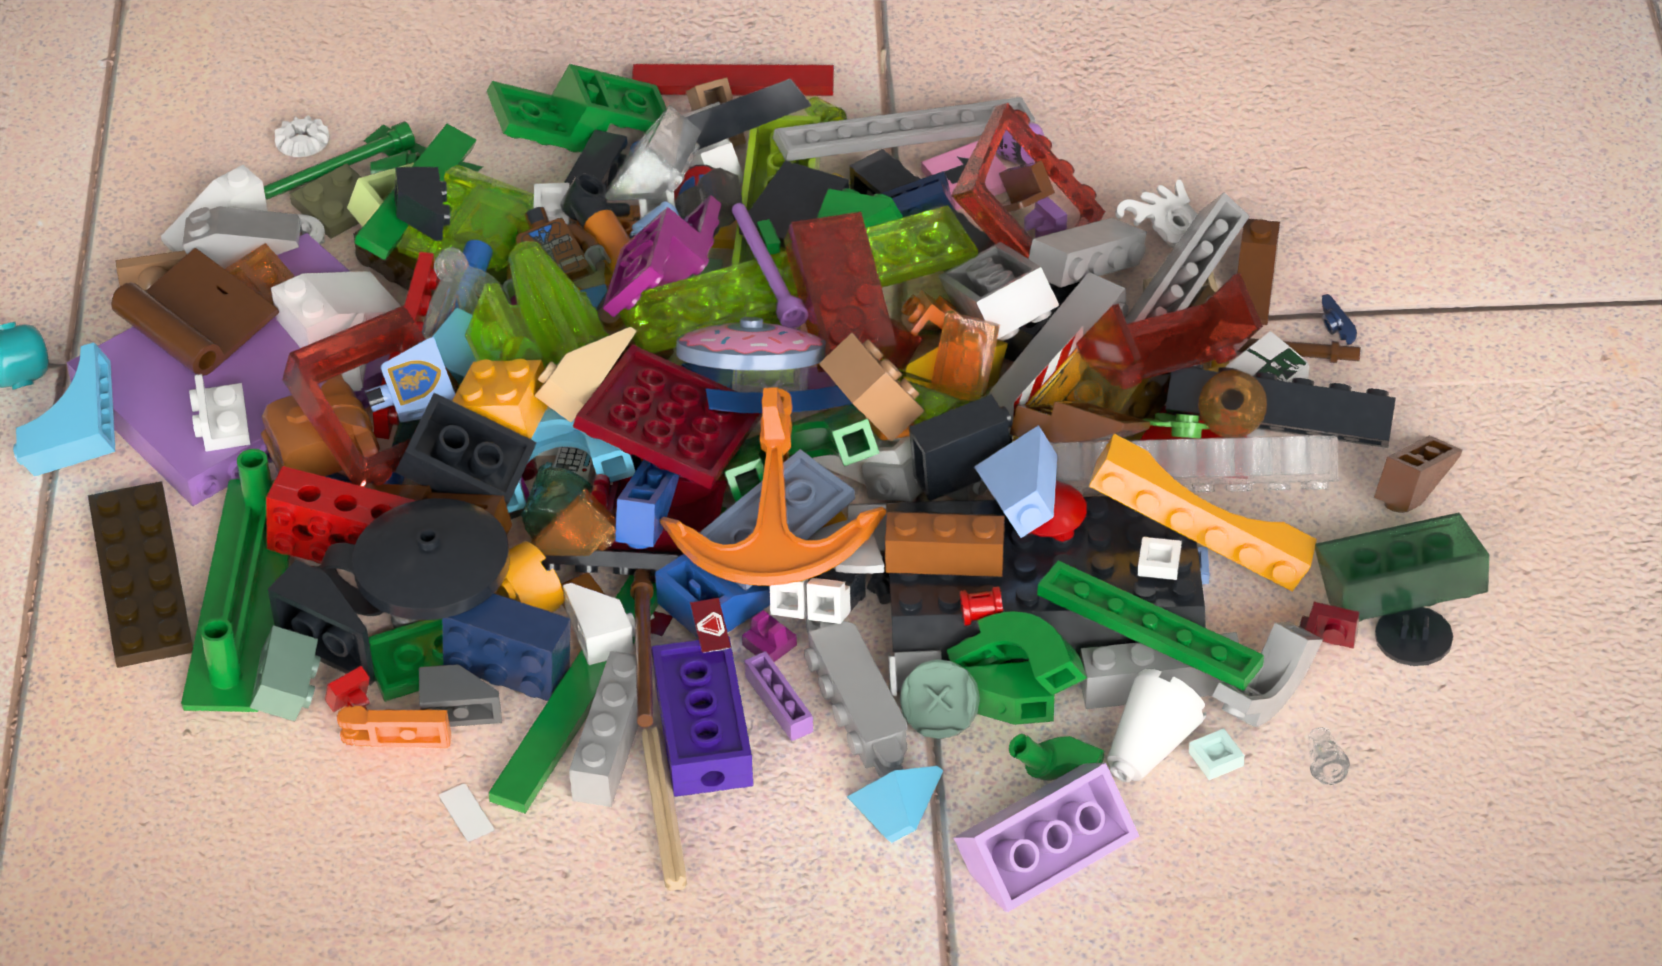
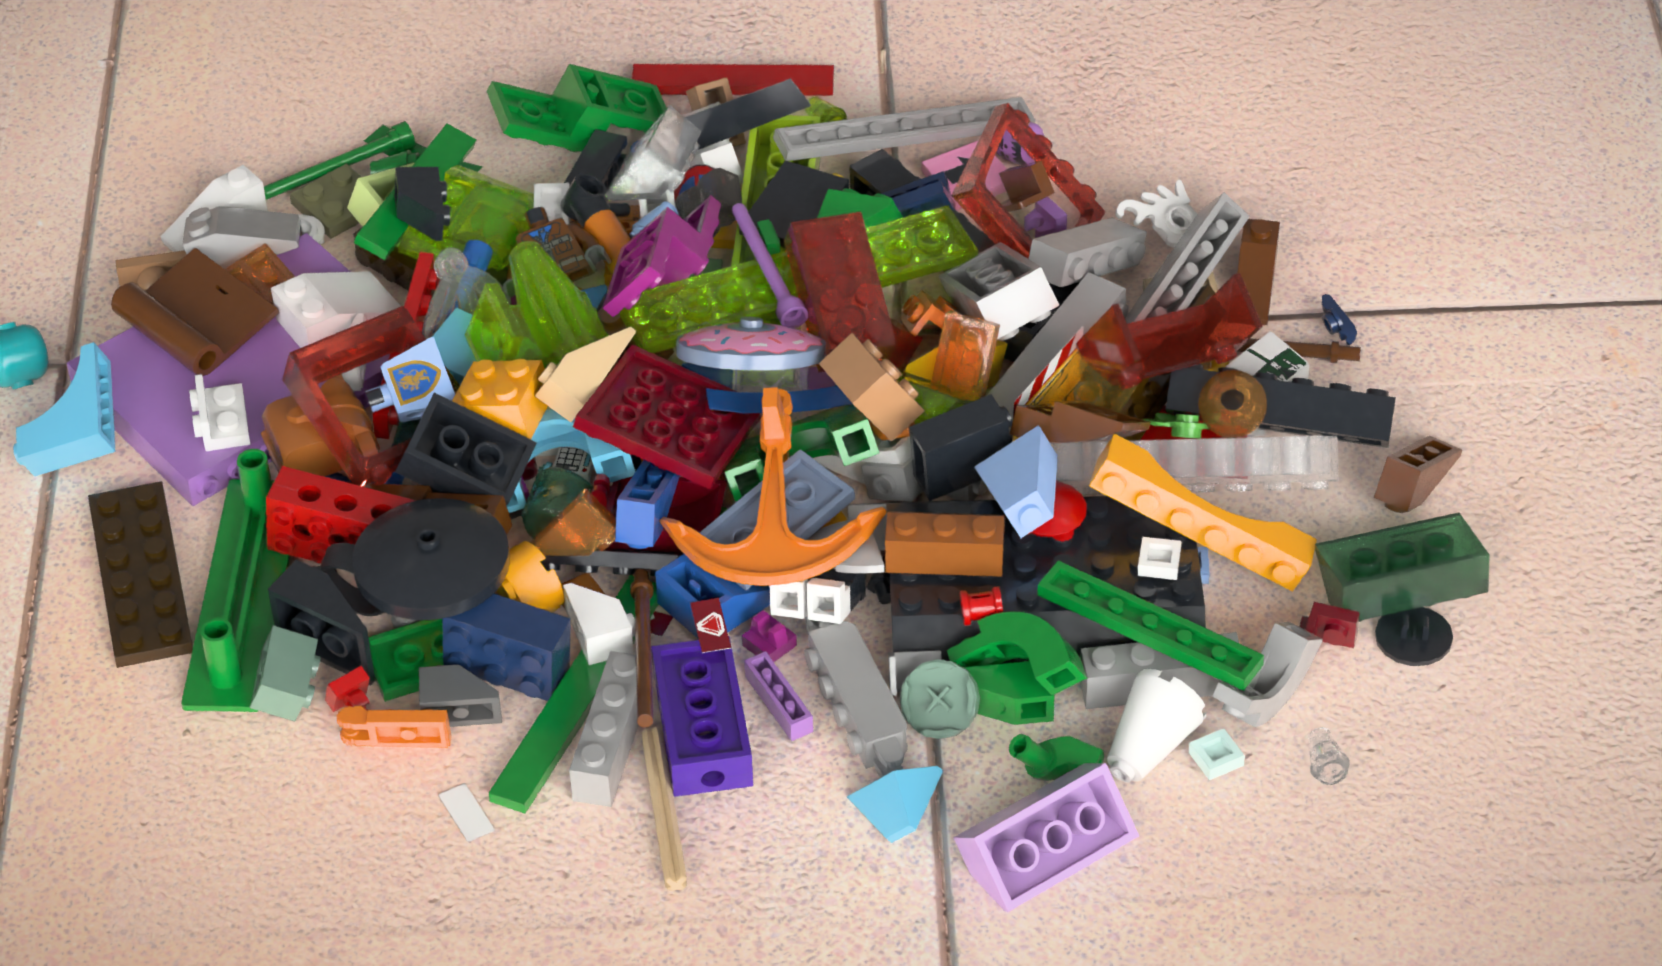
white gear [275,115,329,157] -> none

